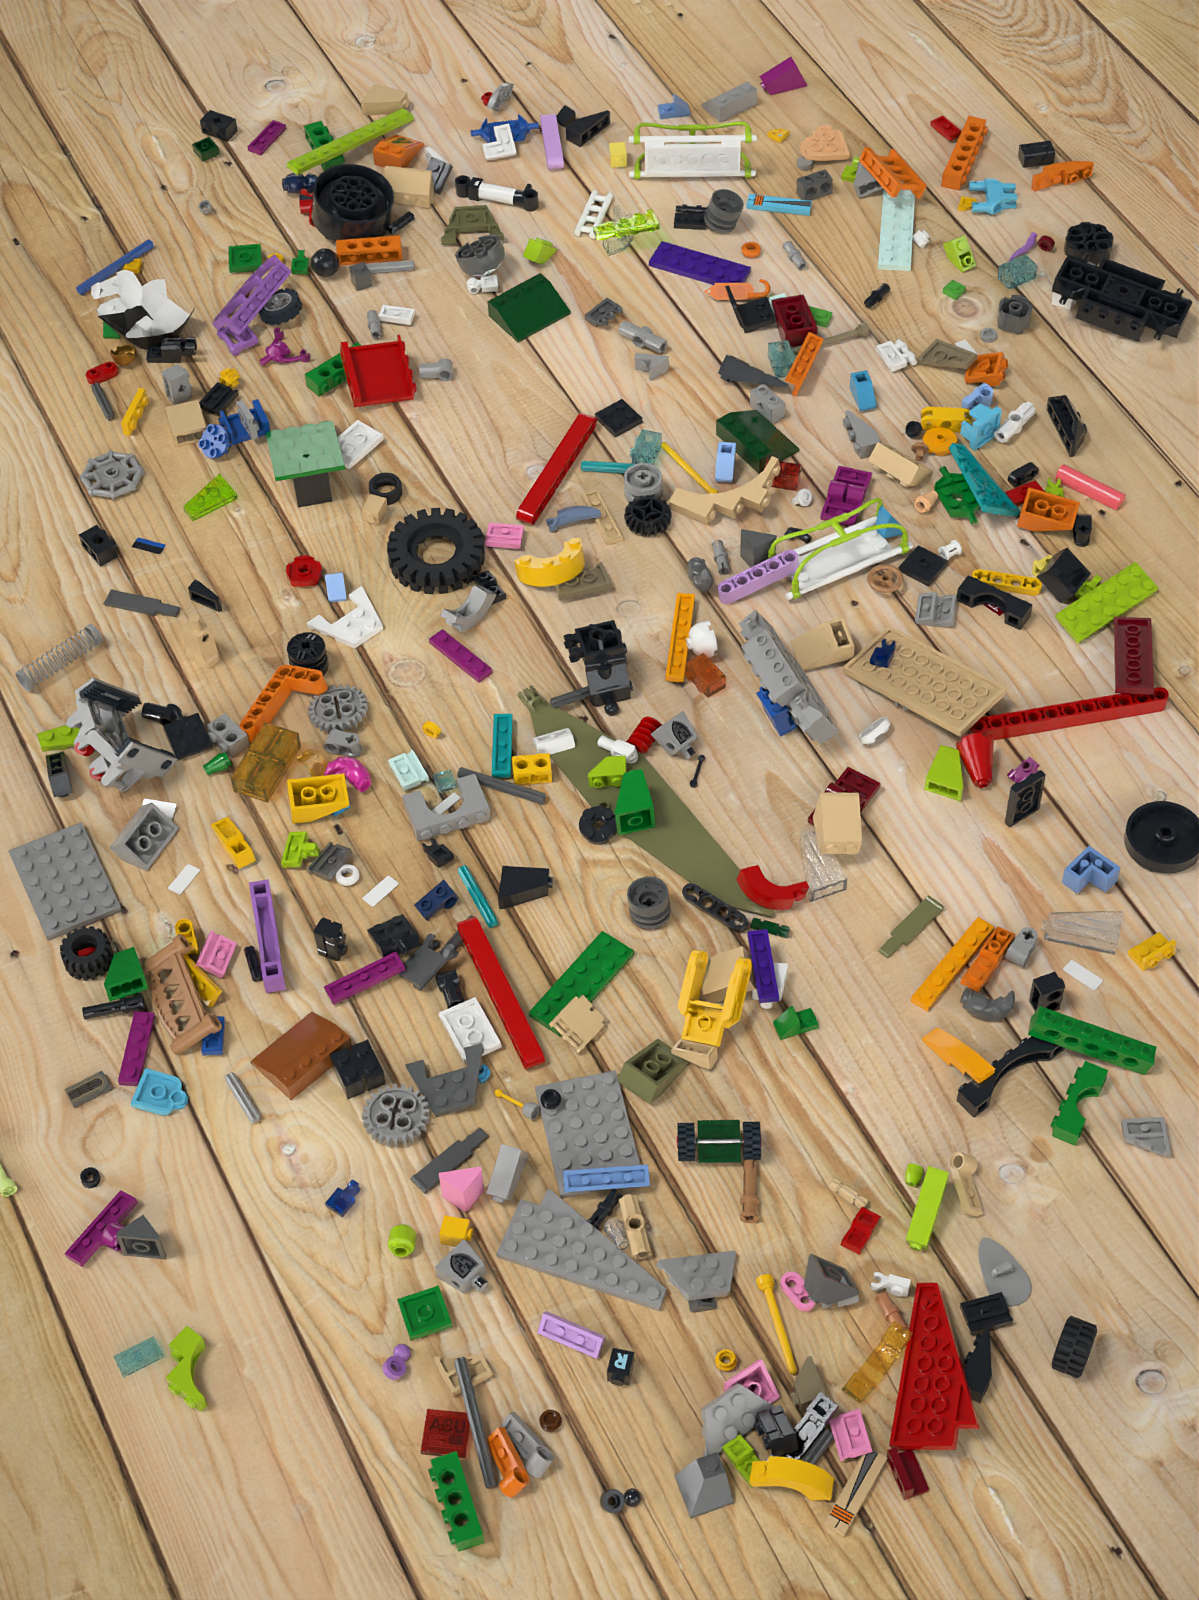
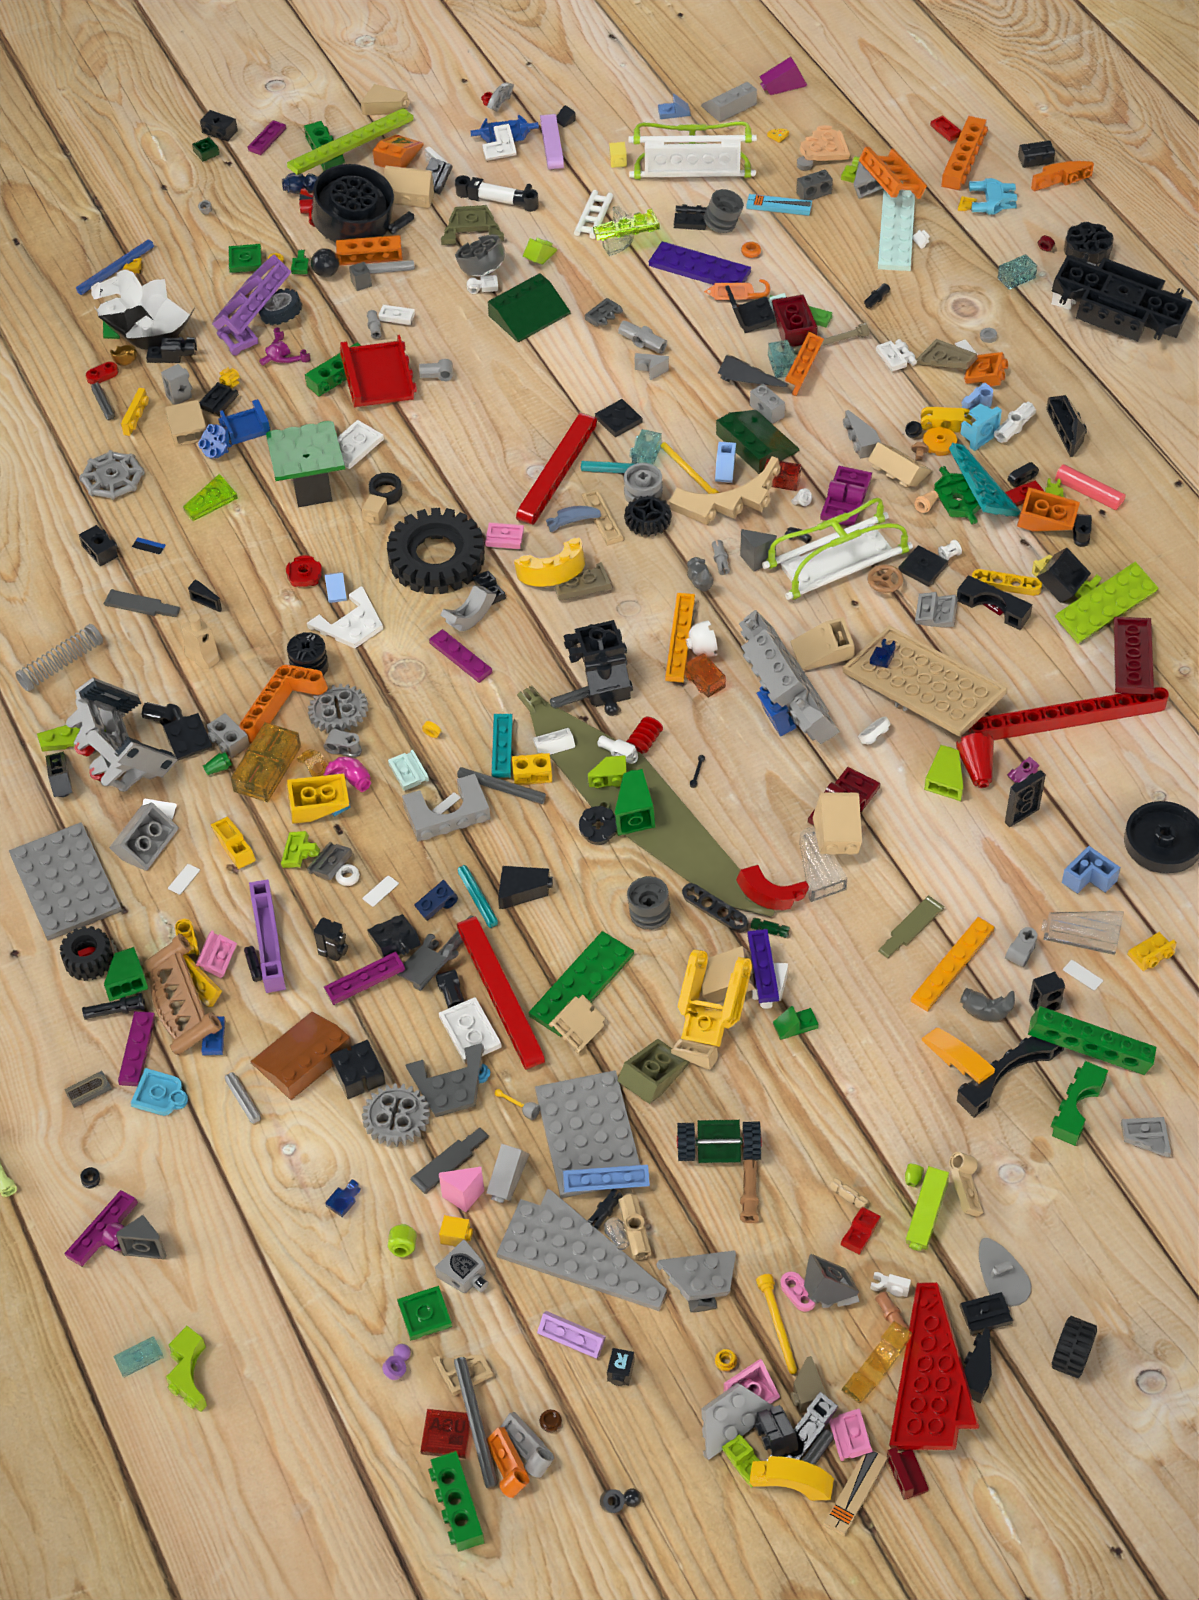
light grey plate [236,400,259,440] -> none
black plate [422,838,454,868] -> none
clear light blue plate [433,769,457,793] -> none
black plate [540,1089,561,1110] -> none
black slope [565,110,610,147] -> none
light grey torso [651,711,697,759] -> none
slope [675,1452,734,1519] -> none
lavender beam [718,550,799,604] -> none
light grey pin [783,241,807,270] -> none
dark azure slope [850,370,876,411] -> none
dark azure slope [875,506,907,539] -> none
bright green plate [942,280,966,300] -> none
lime slope [943,235,976,272] -> none
orange slope [960,926,1016,992] -> none
dark grey brick [997,295,1033,335] -> none
medium lavender animal [1008,232,1037,264] -> none

